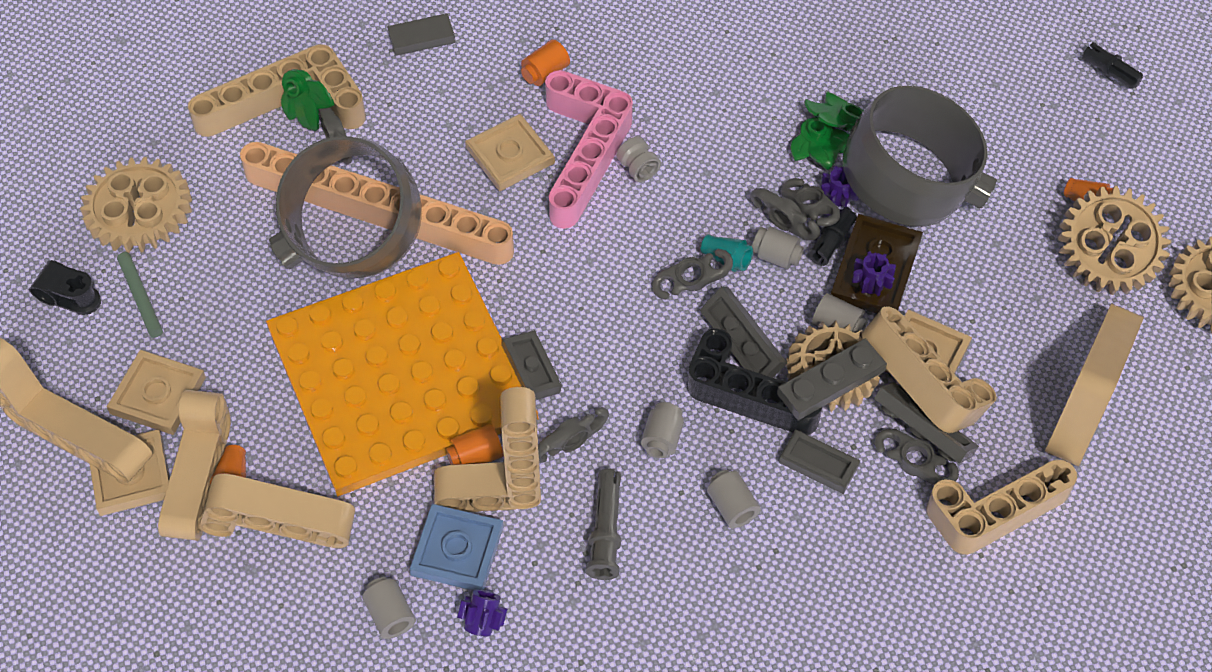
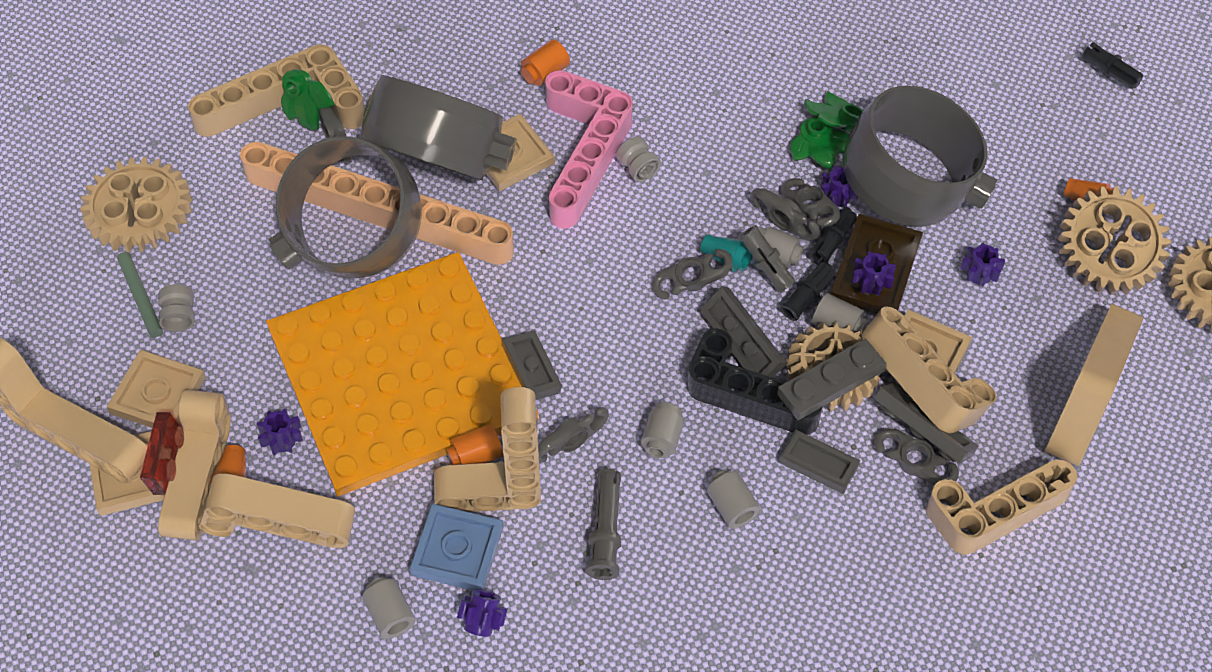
black piece [29,260,101,315] -> none
dark grey tile [387,13,456,56] -> none
none -> clear red plate [140,412,184,495]
none -> light grey wheel [158,284,195,332]
none -> dark purple gear [257,408,303,455]
none -> dark grey cylinder [361,75,517,180]
none -> dark grey pin [739,225,795,292]
none -> black axle [780,262,836,321]
none -> dark purple gear [960,243,1005,287]

